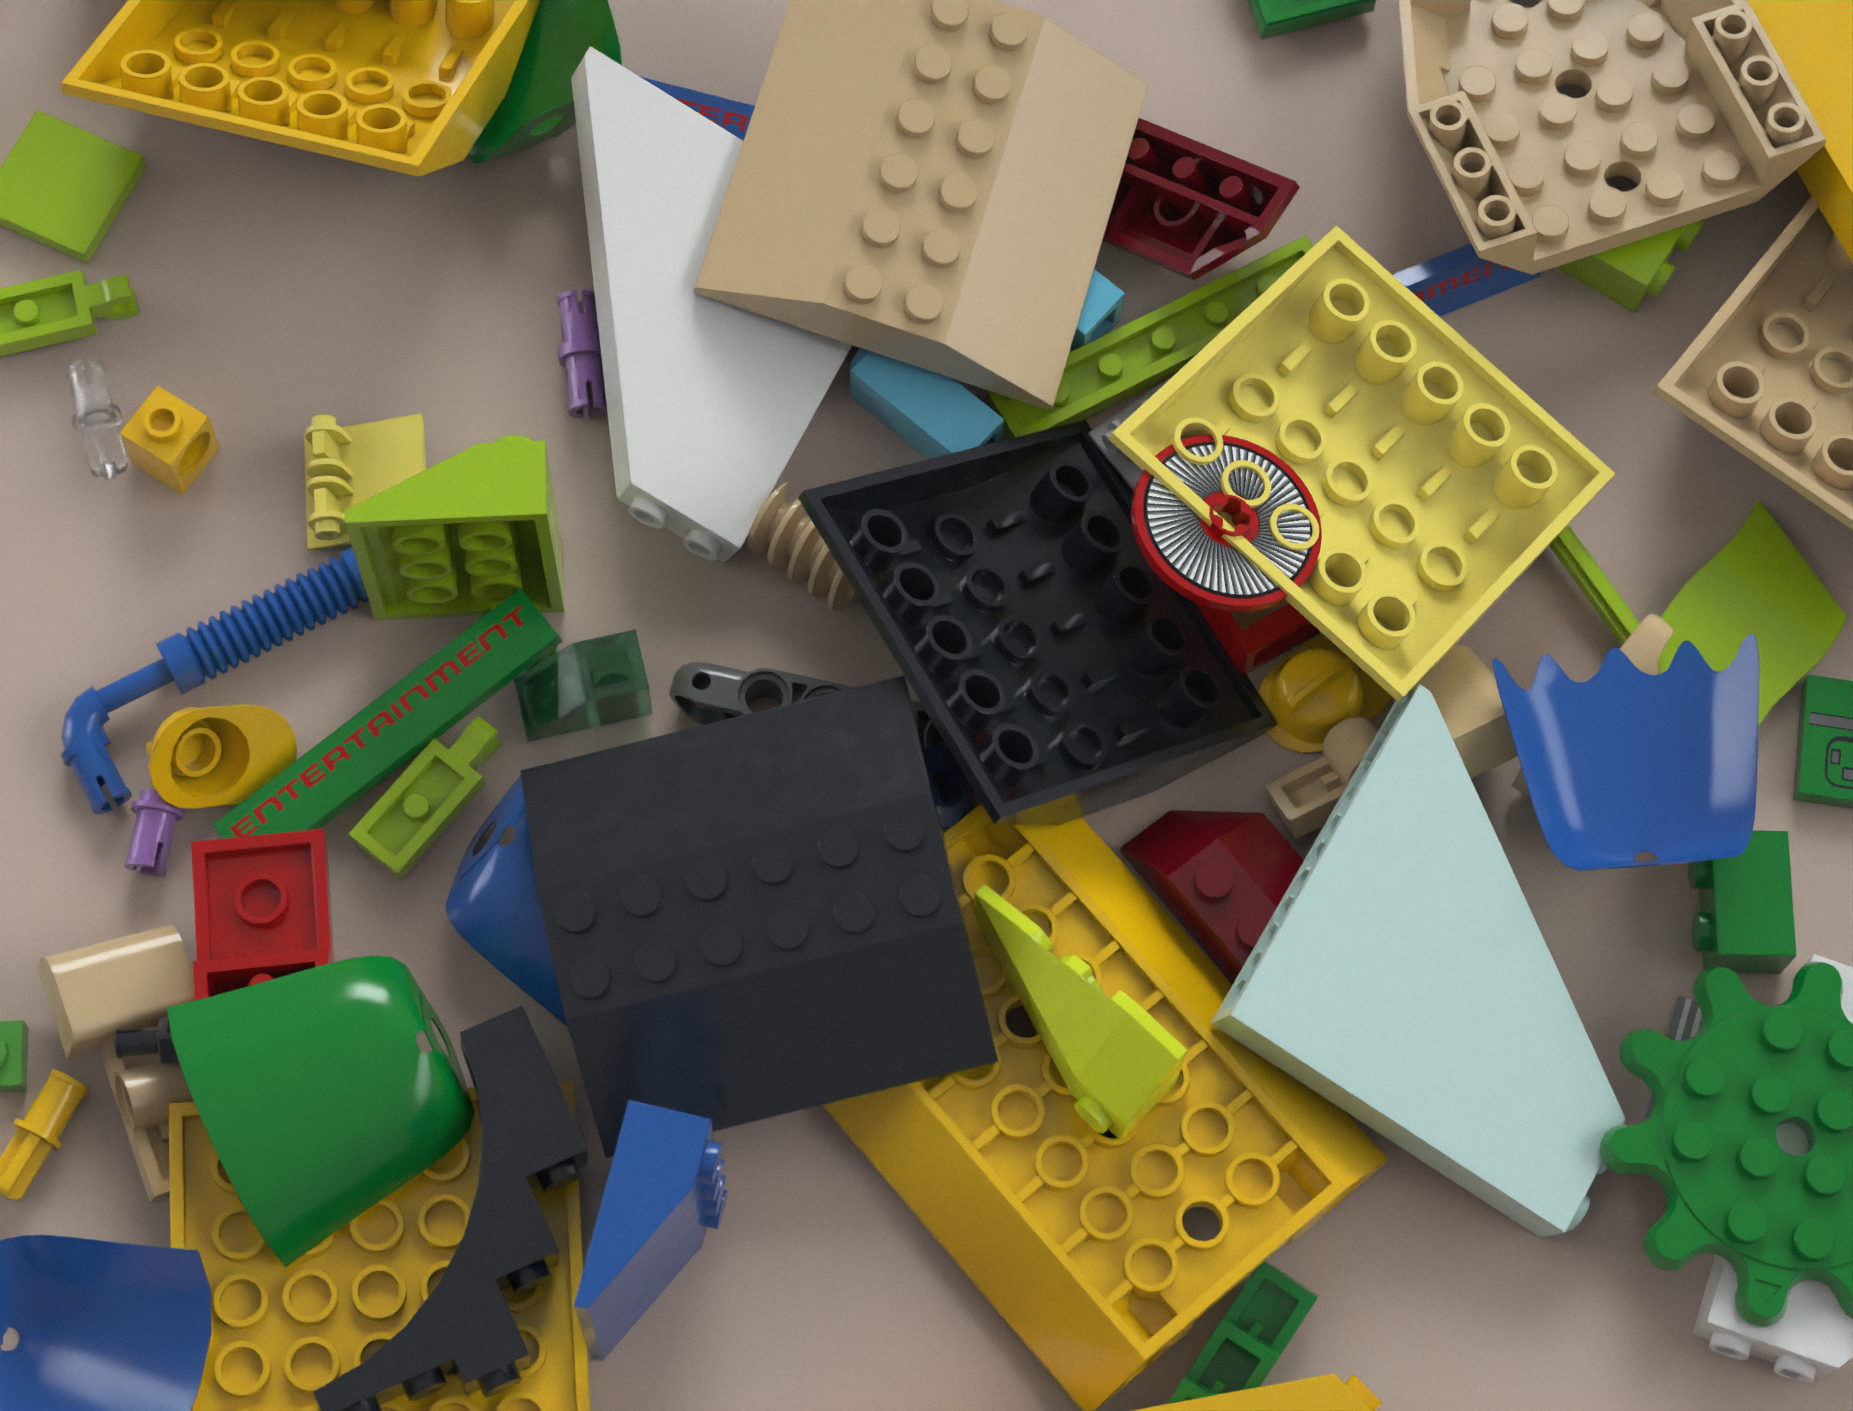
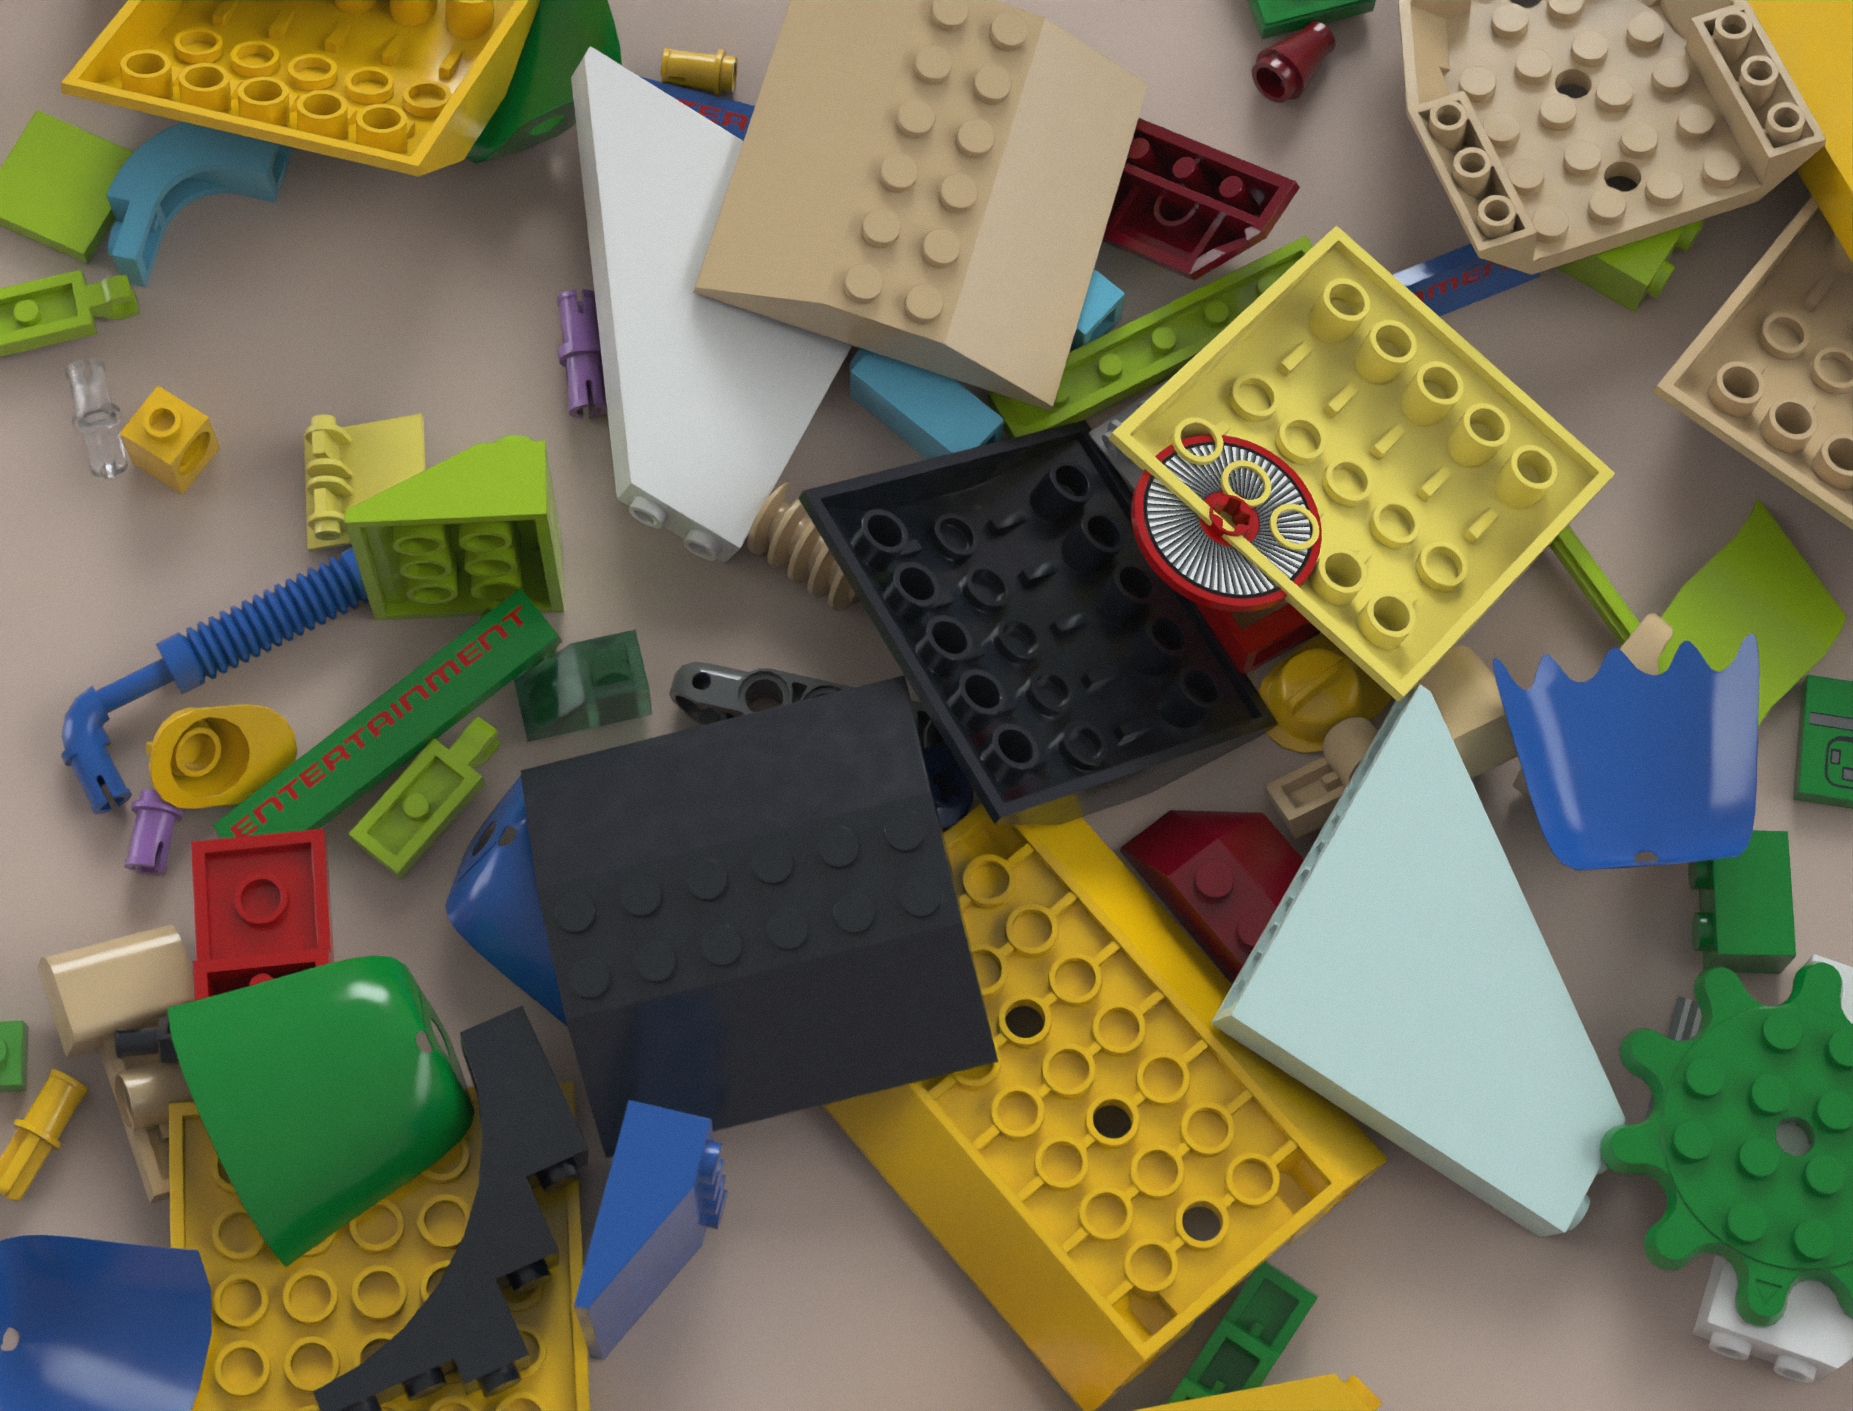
neon yellow wedge [973,884,1188,1141] -> none
none -> medium azure arch [106,122,292,288]
none -> yellow pin [660,48,738,97]
none -> dark red cone [1252,21,1336,103]

